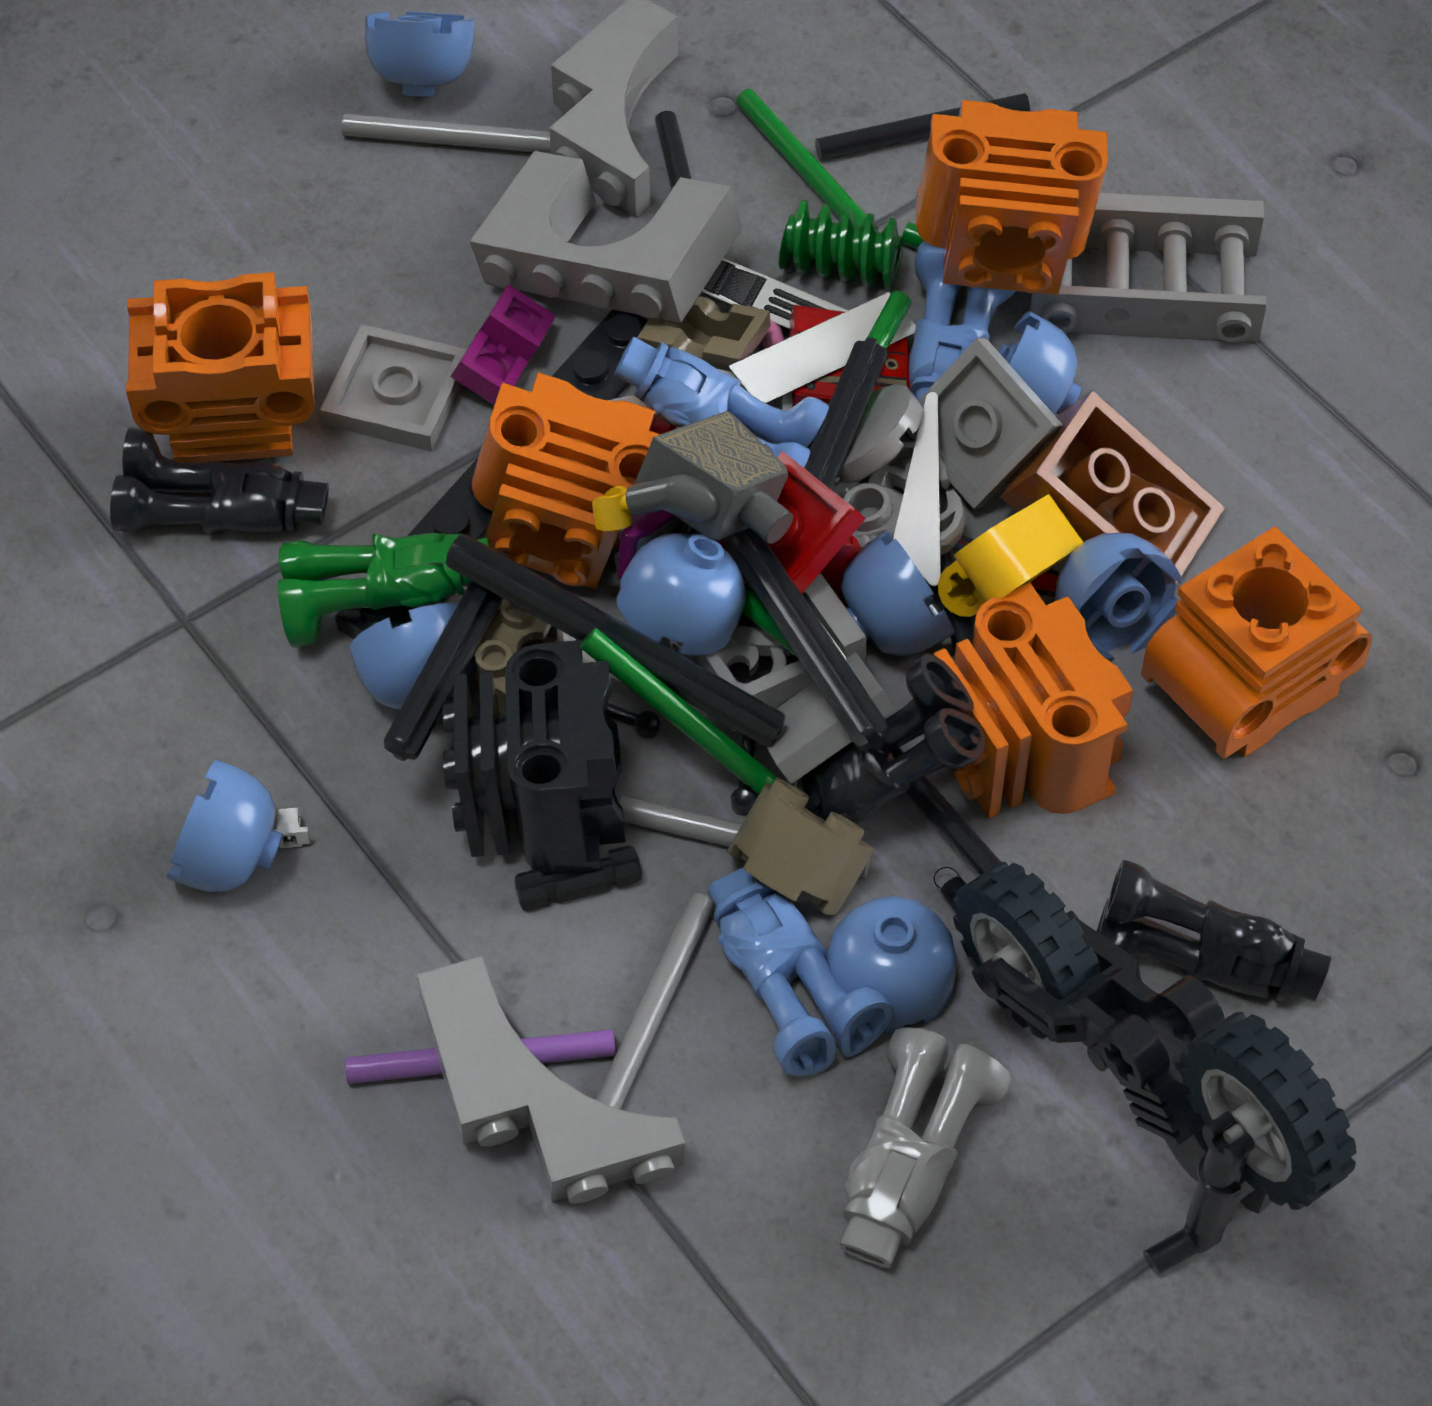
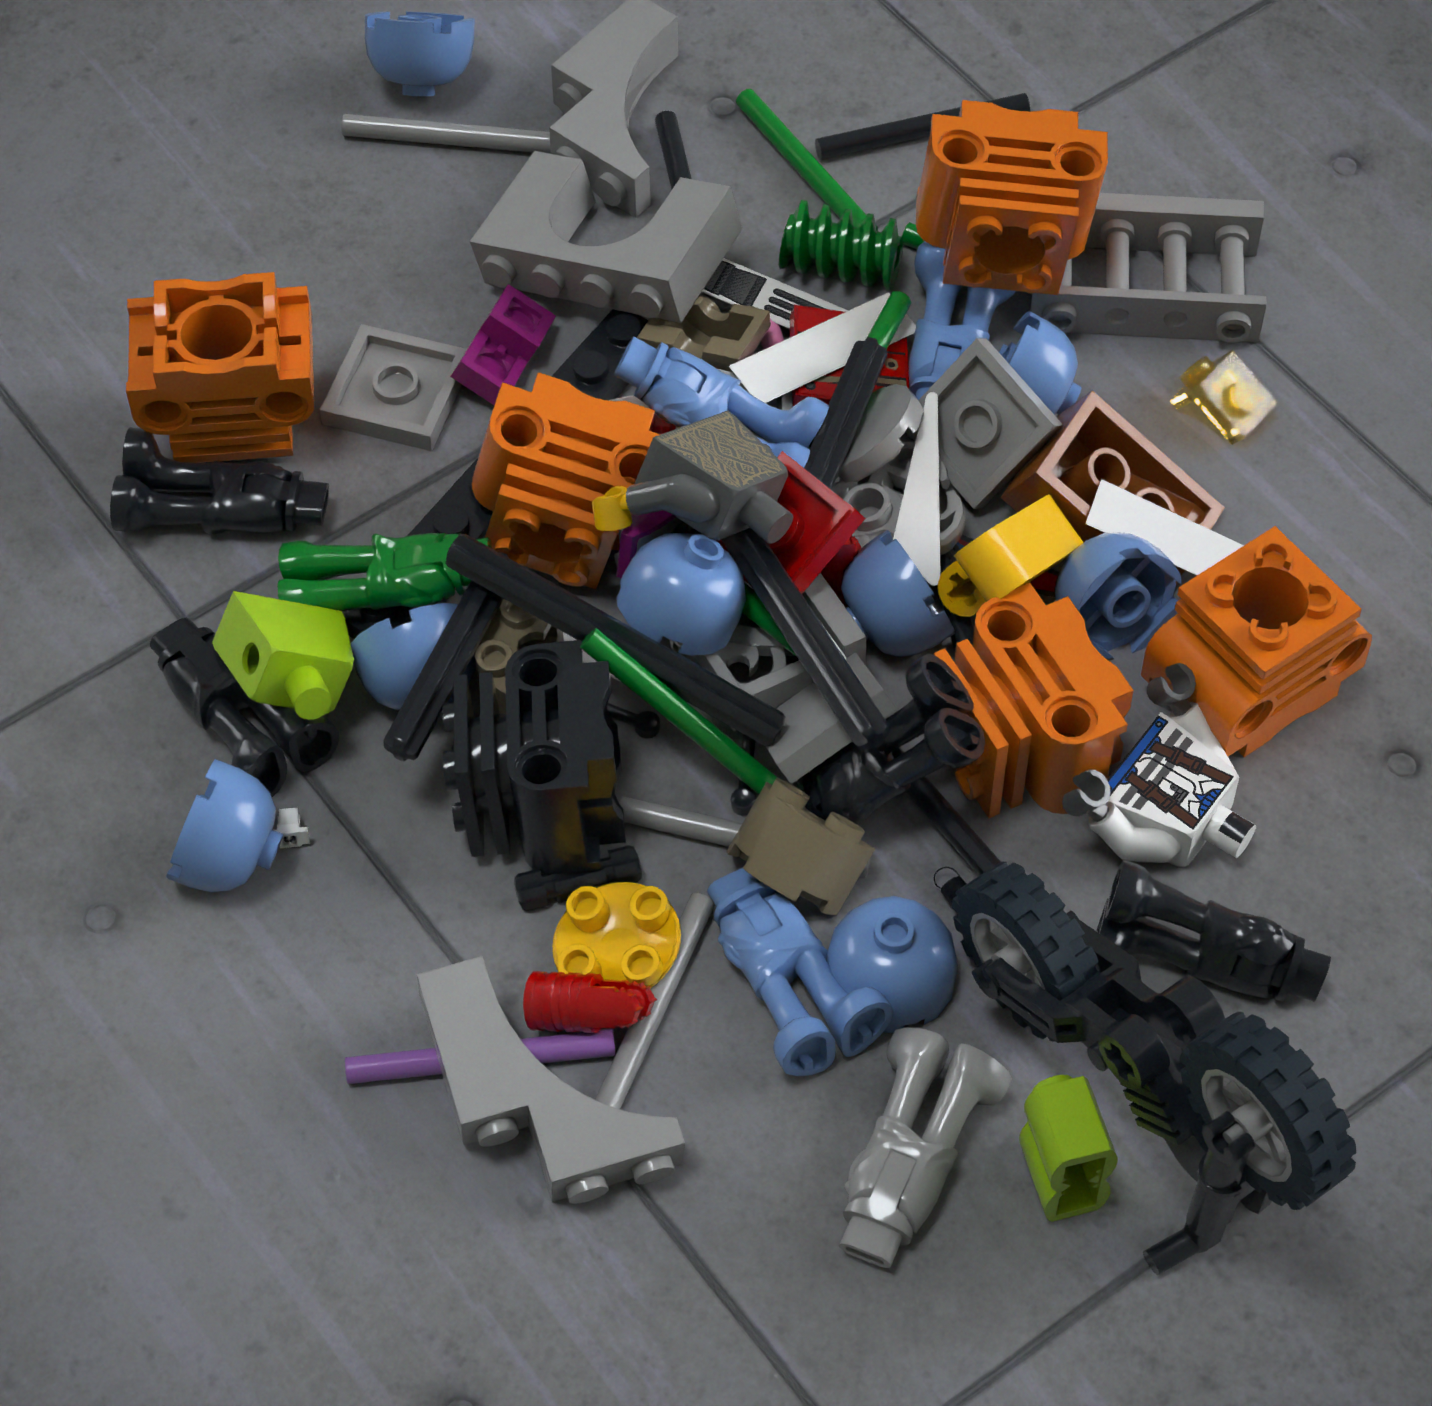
none -> black piece [150,617,339,797]
none -> lime torso [212,591,354,720]
none -> red hinge [523,971,657,1033]
none -> yellow dish [552,882,681,988]
none -> lime brick [1019,1075,1118,1222]
none -> torso [1062,663,1256,867]
none -> white sticker [1085,479,1244,575]
none -> clear yellow bracket [1170,350,1278,445]

